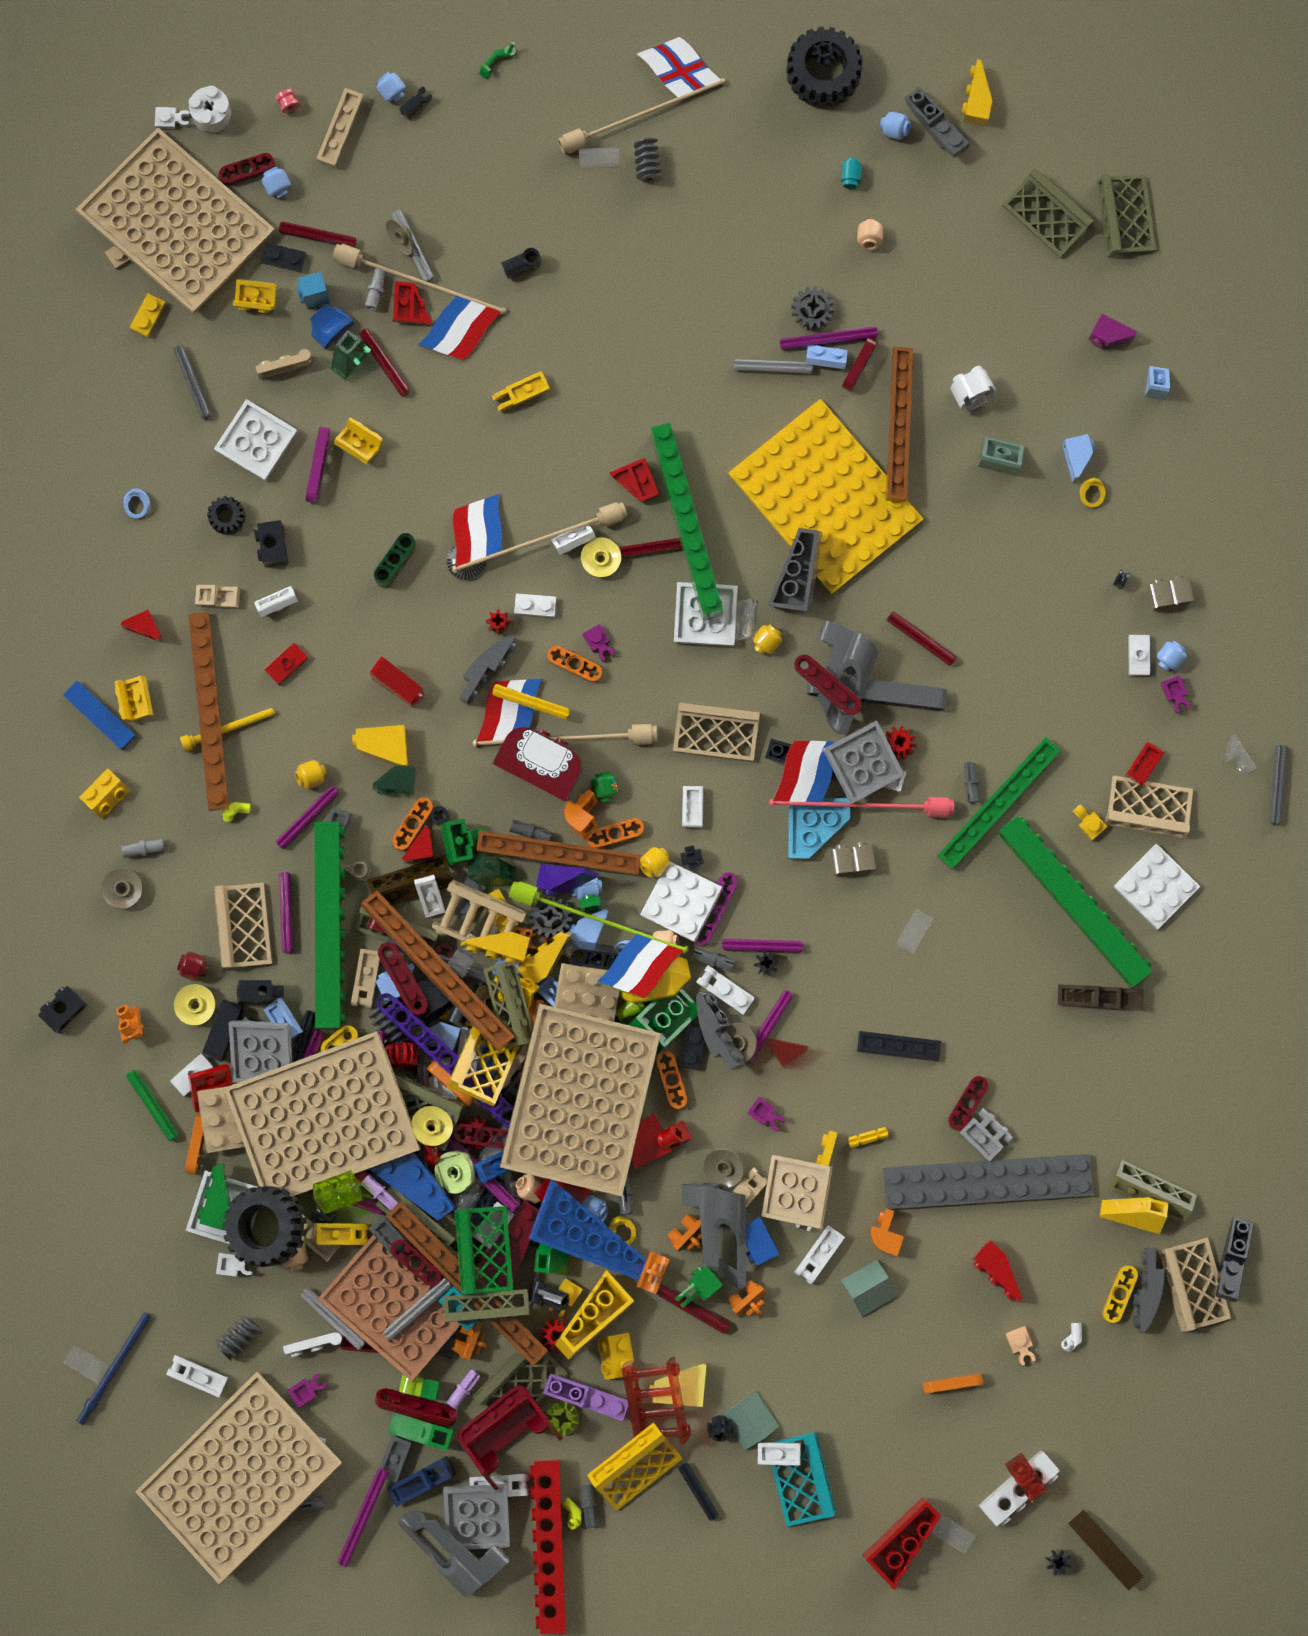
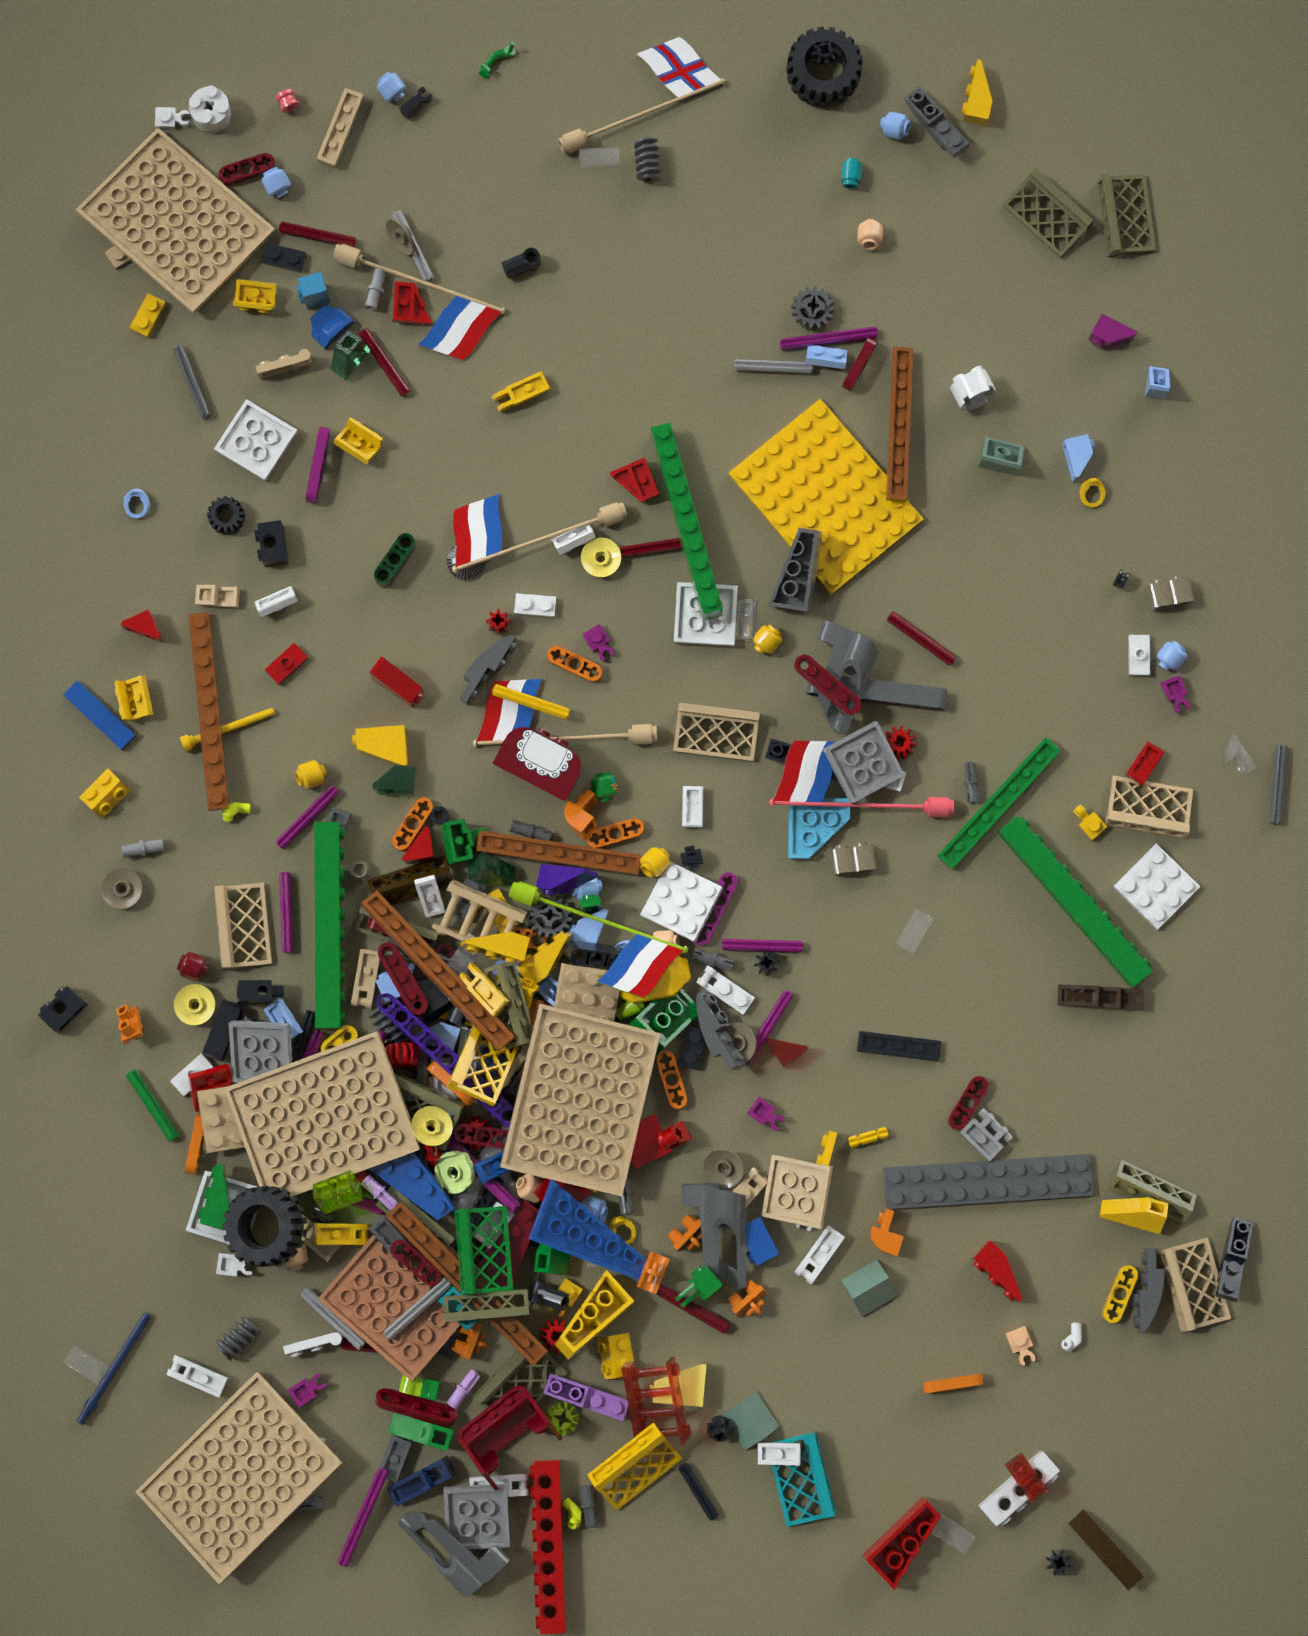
none -> yellow hinge [459,963,510,1017]

